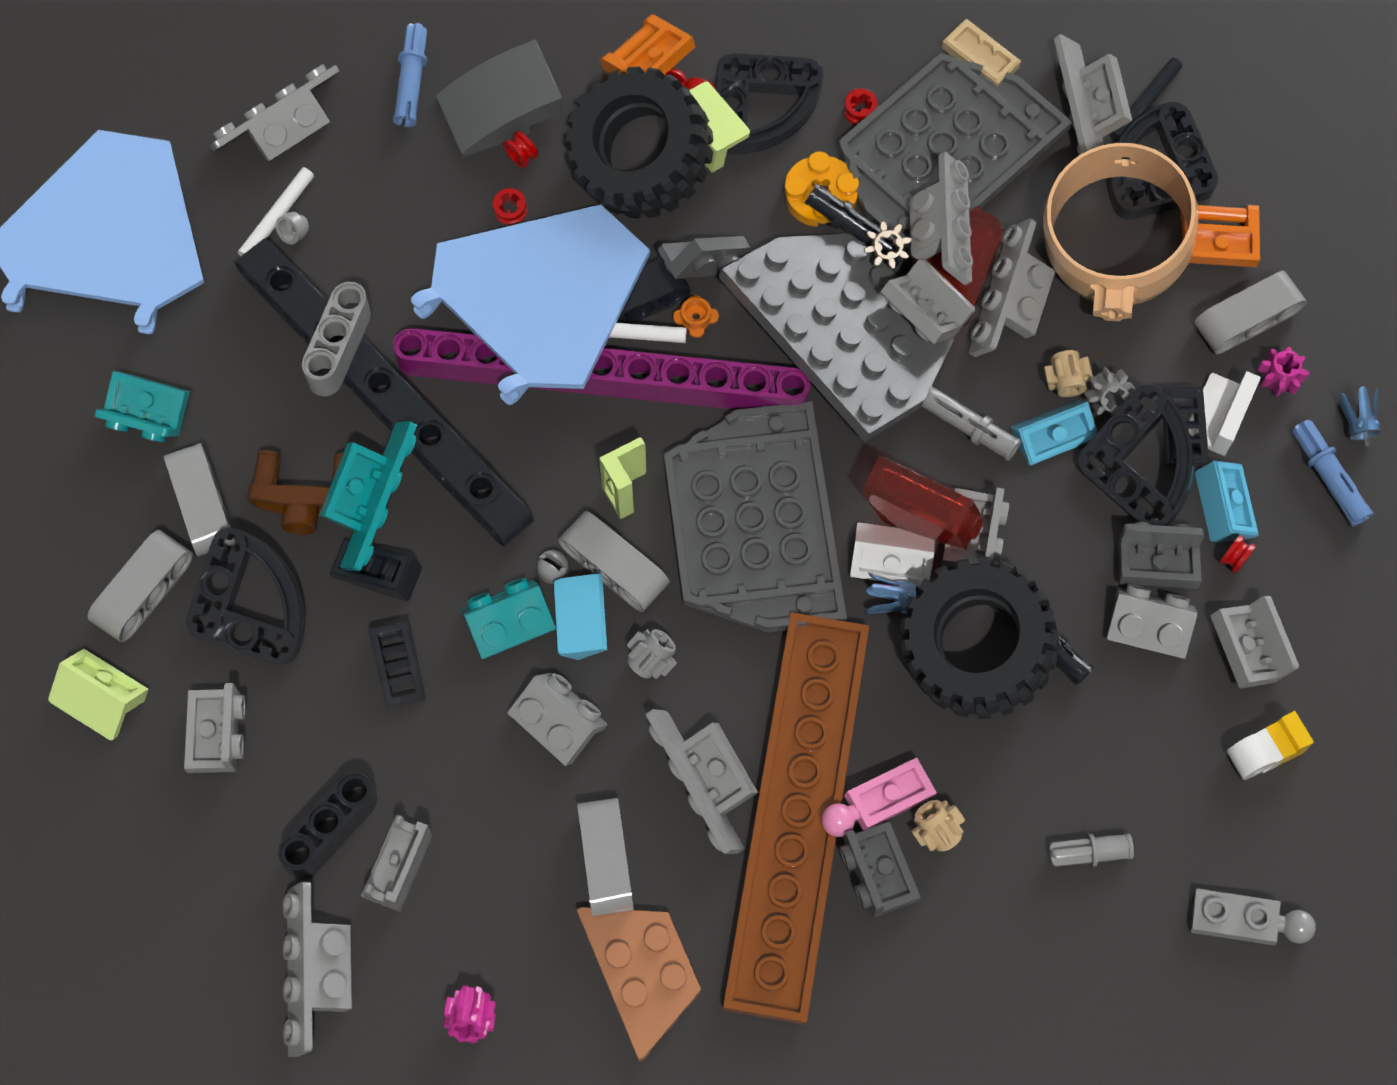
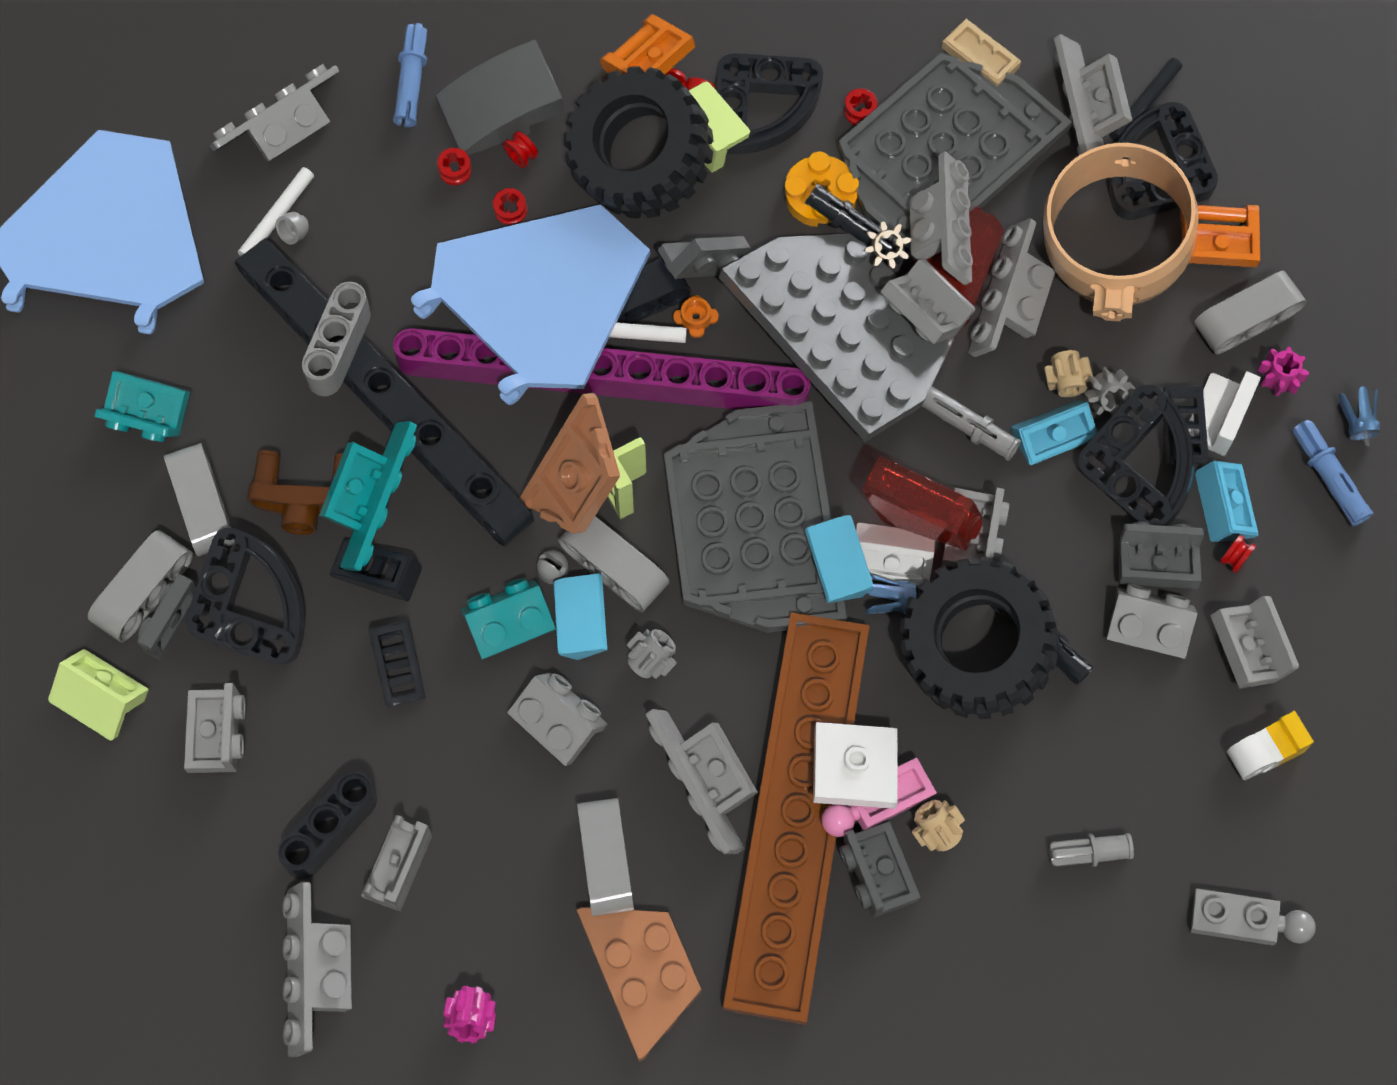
none -> dark grey plate [137,574,196,661]
none -> red bush [437,148,472,186]
none -> nougat wing [519,393,620,534]
none -> medium azure slope [805,515,873,603]
none -> white plate [813,722,898,809]

